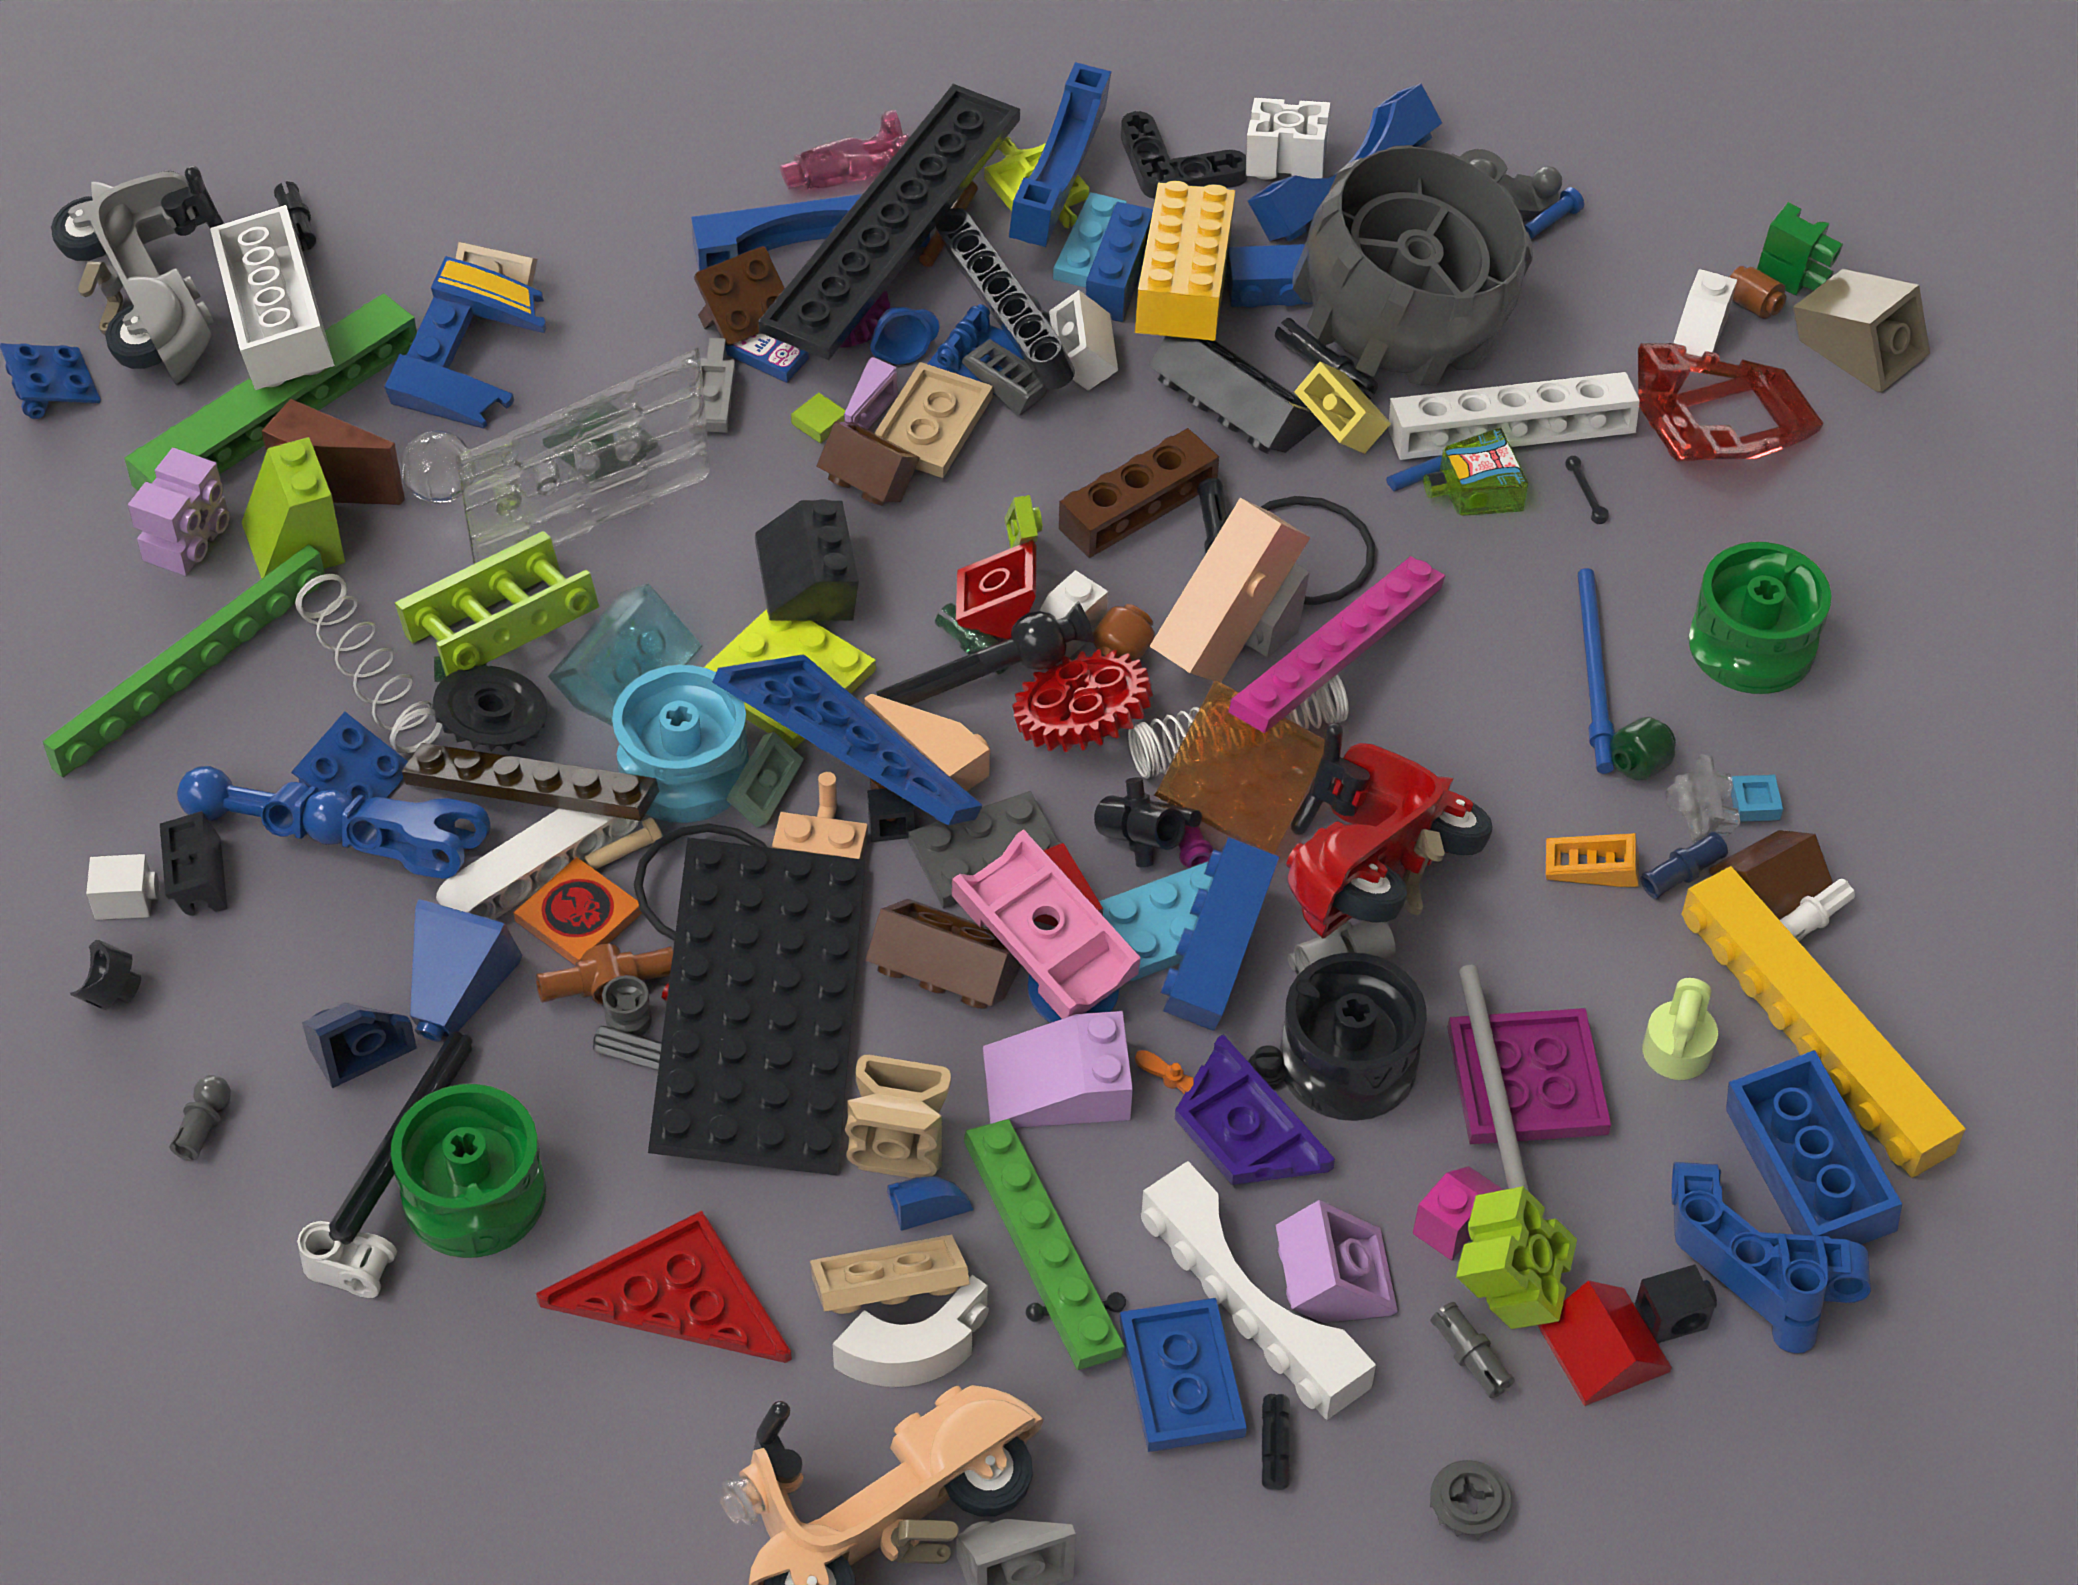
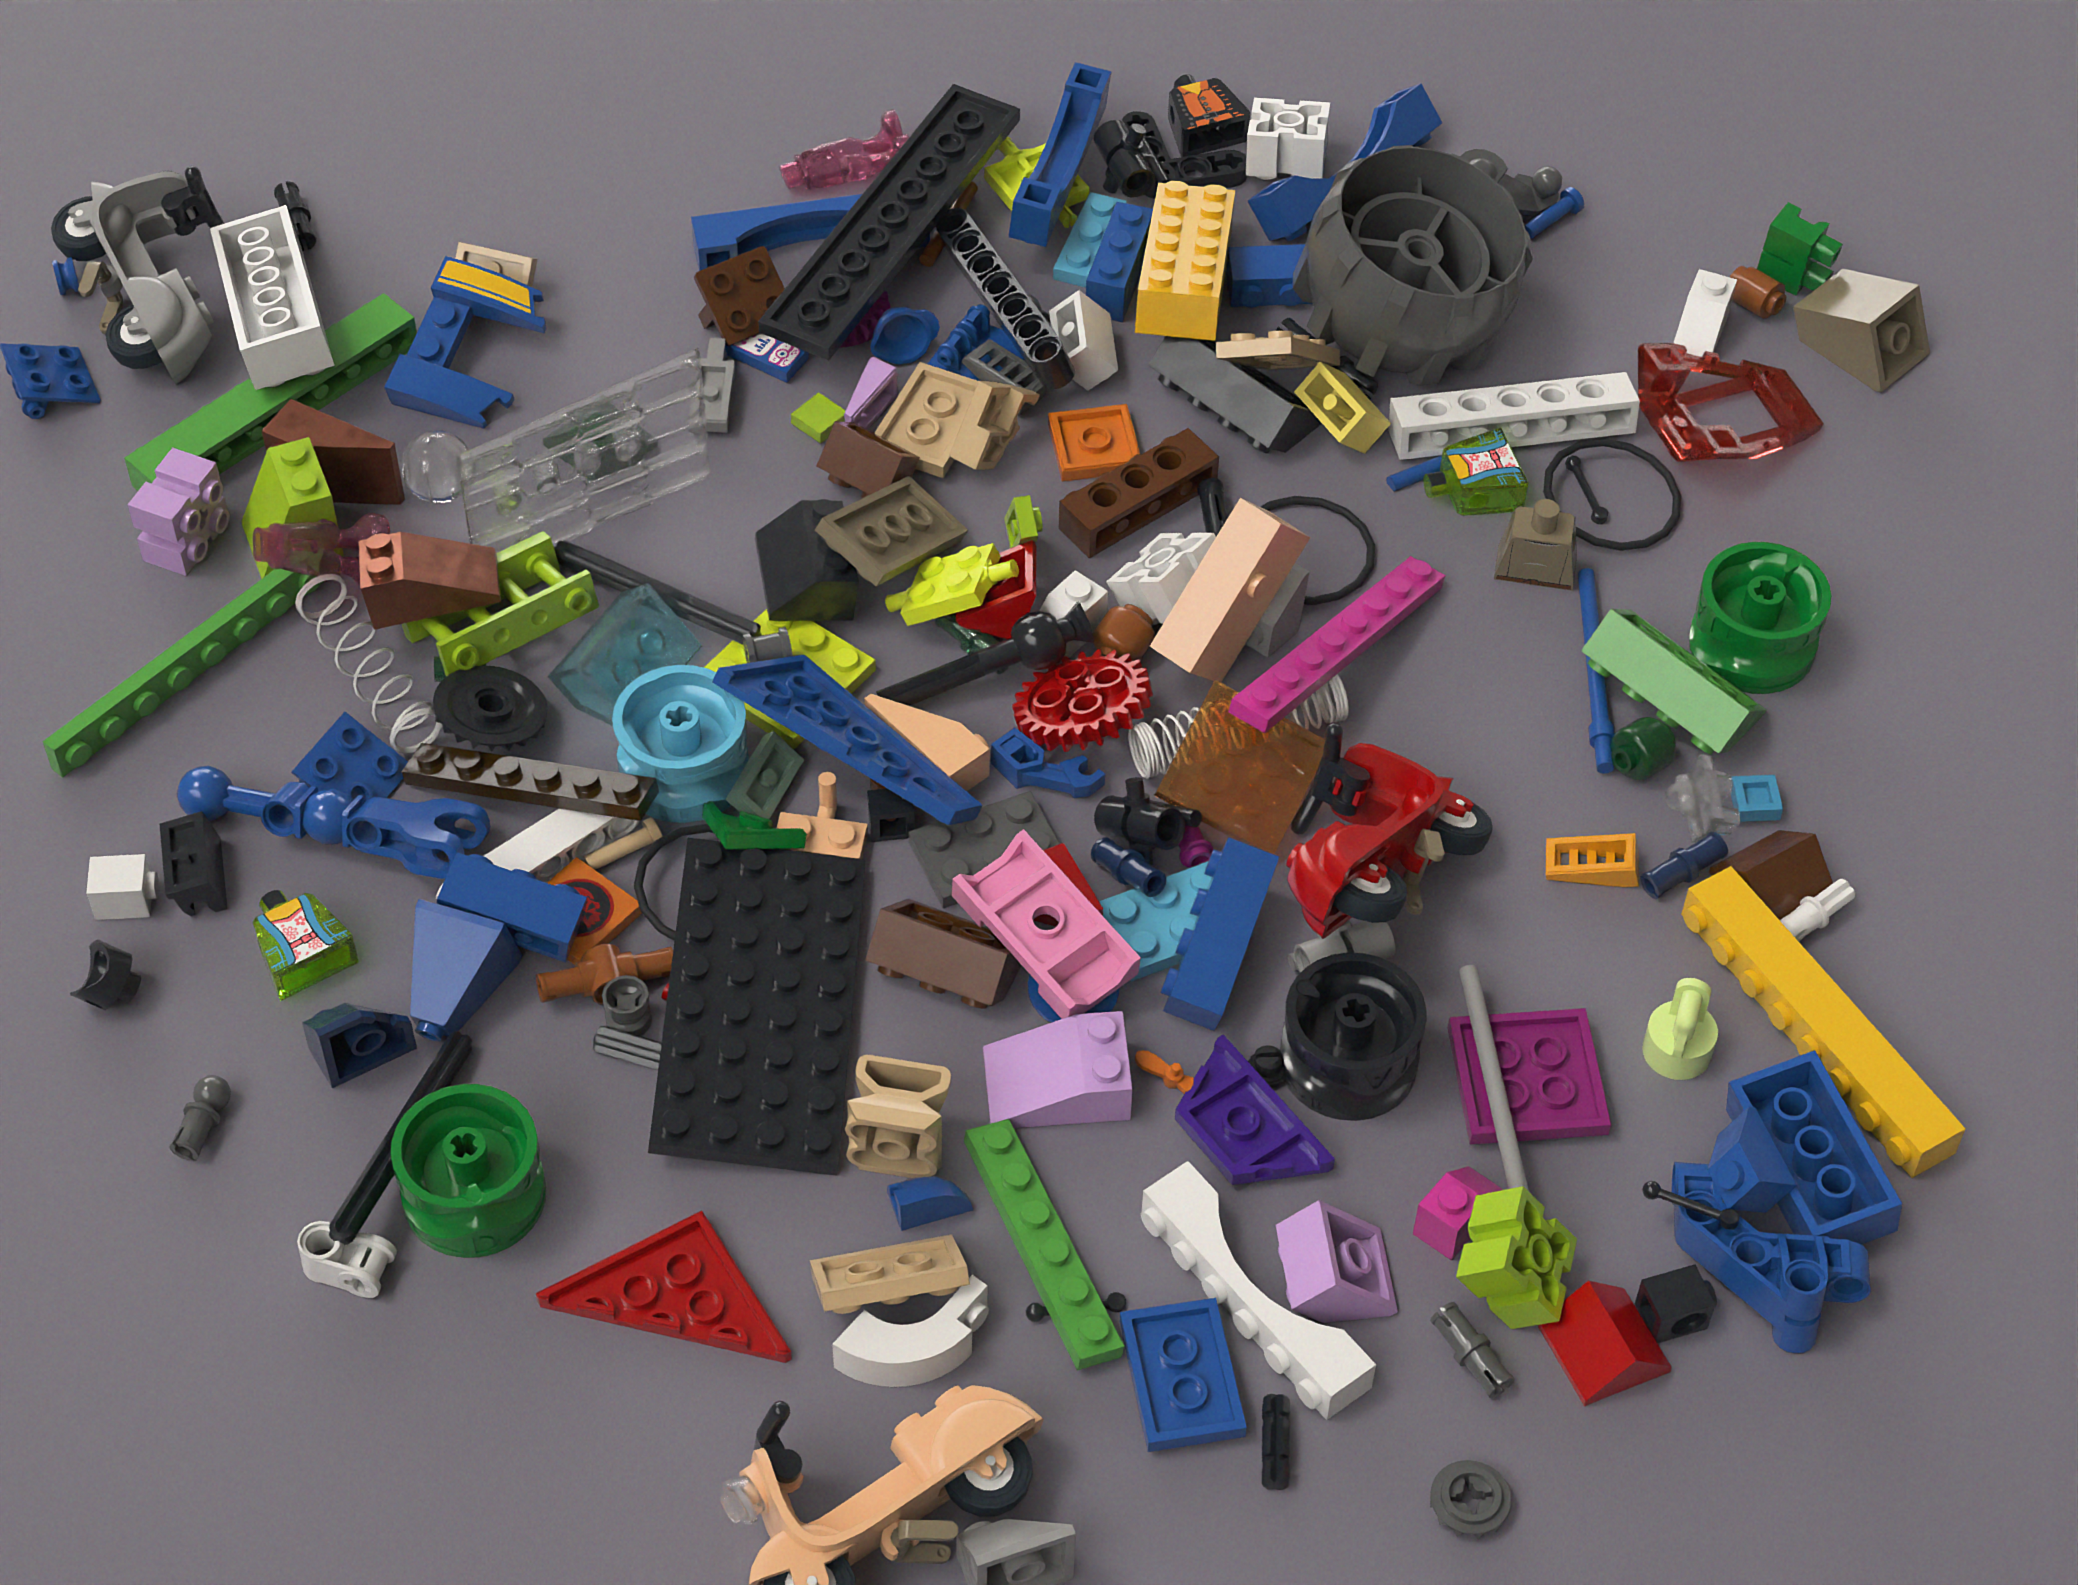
none -> blue bush [52,257,79,295]
none -> torso [252,890,359,1001]
none -> piece [253,513,390,586]
none -> copper slope [359,532,501,630]
none -> blue brick [437,852,587,963]
none -> black axle [553,540,762,645]
none -> green tile [702,801,807,849]
none -> dark grey bush [743,627,793,663]
none -> dark tan plate [815,476,968,586]
none -> neon yellow plate [885,543,1019,626]
none -> tan slope [949,381,1040,470]
none -> blue piece [990,727,1106,798]
none -> orange tile [1048,404,1140,482]
none -> dark blue pin [1091,837,1166,897]
none -> black pin [1093,120,1170,198]
none -> white brick [1106,533,1216,625]
none -> black torso [1168,74,1250,157]
none -> tan plate [1216,331,1340,370]
none -> dark tan torso [1494,499,1577,591]
none -> black piece [1543,438,1681,551]
none -> bright green slope [1581,609,1767,755]
none -> black hinge [1642,1181,1740,1230]
none -> blue slope [1707,1107,1797,1213]

